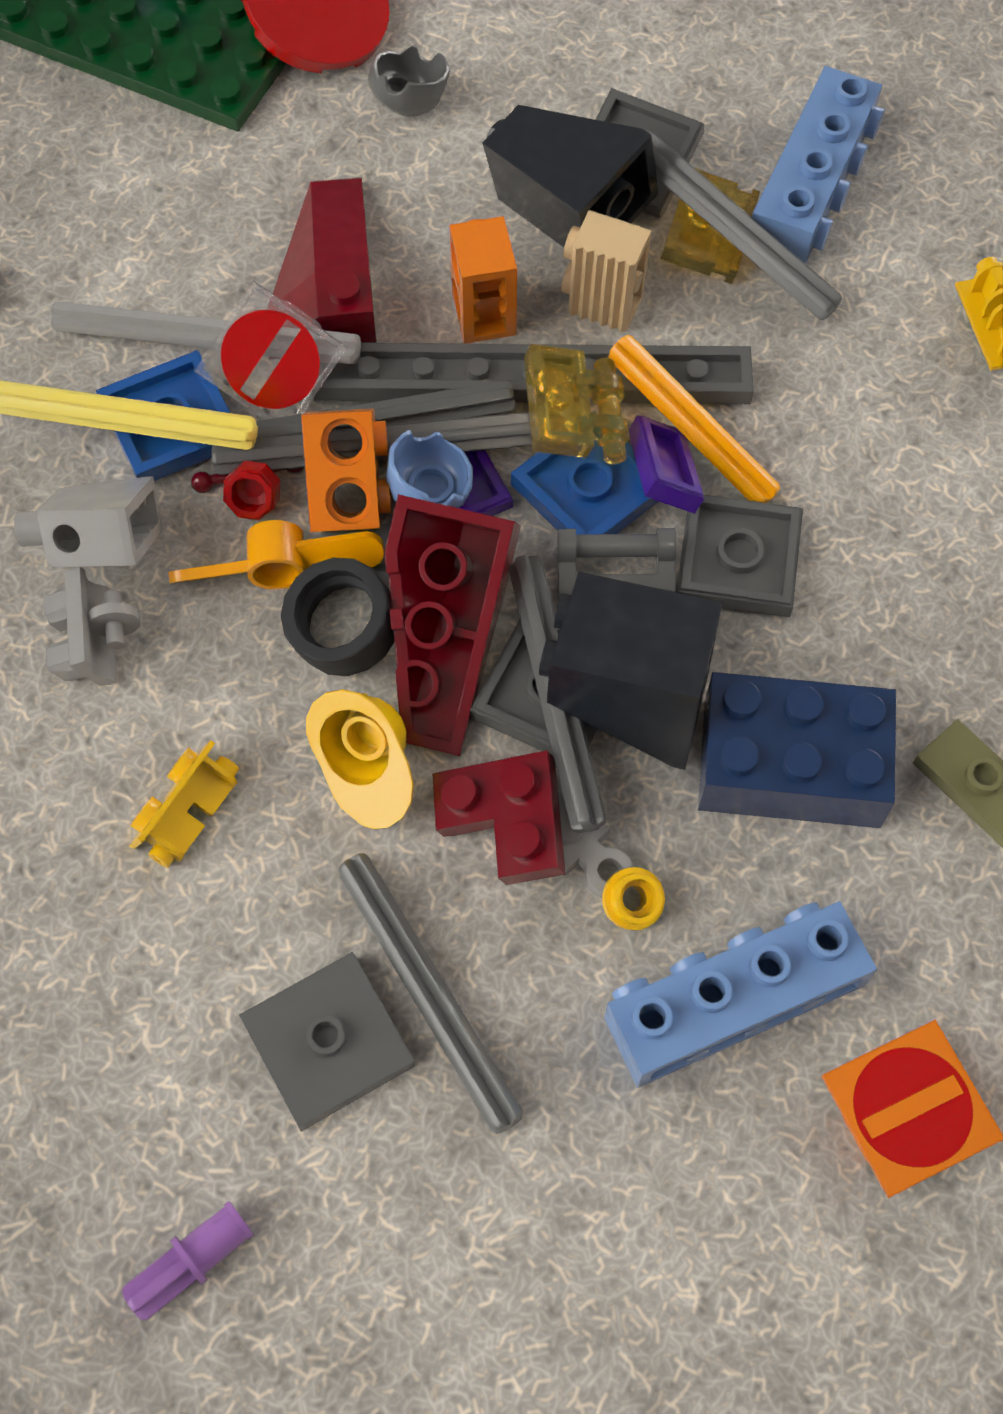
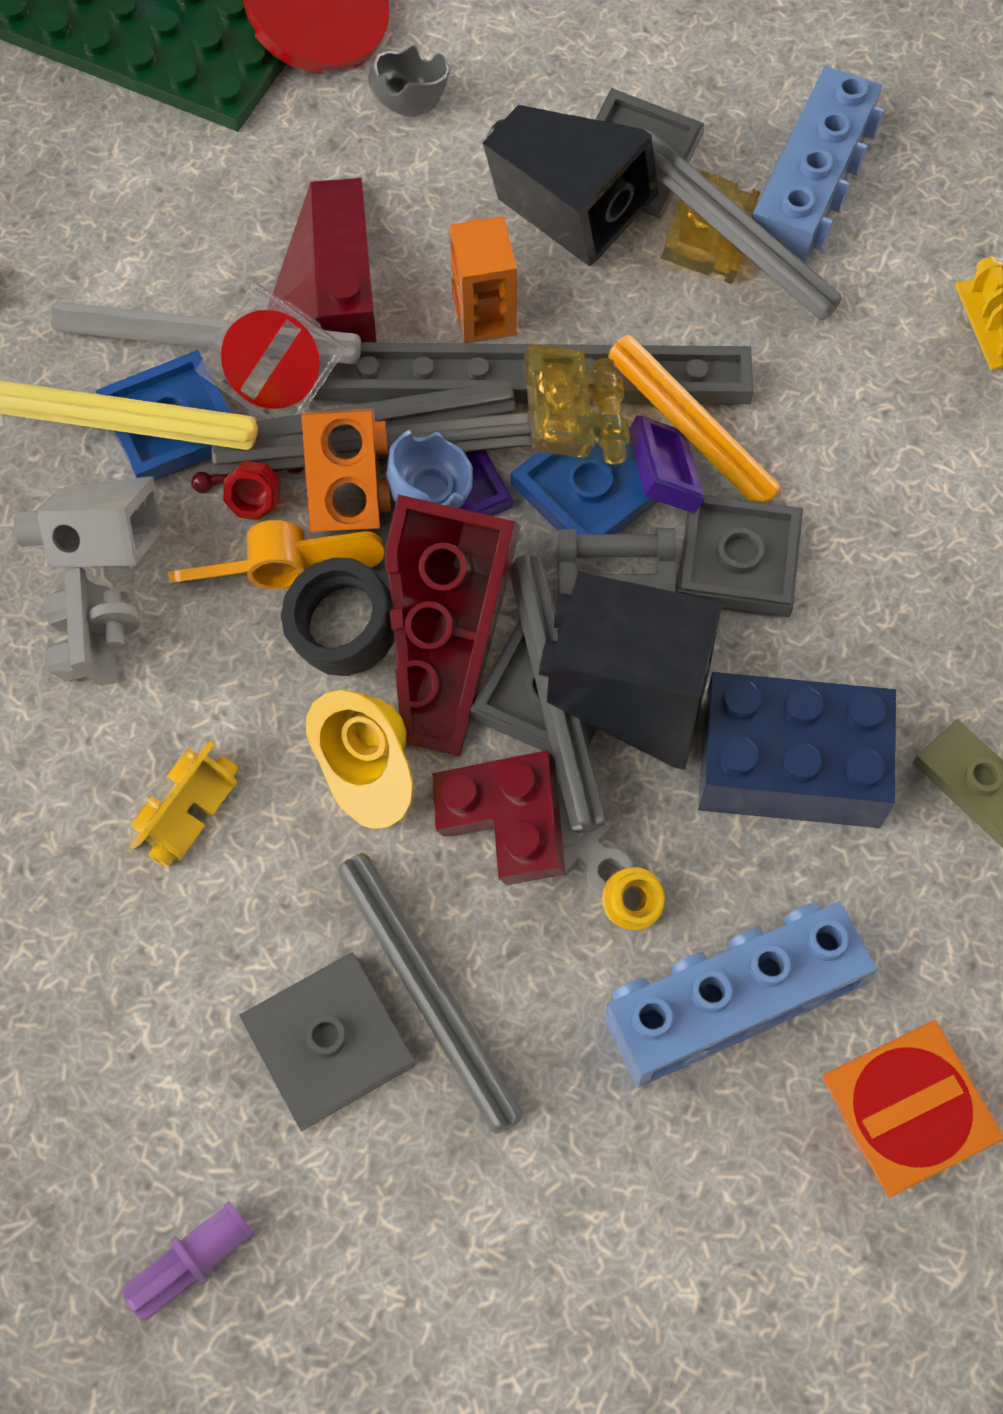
tan brick [561,210,652,333] -> none

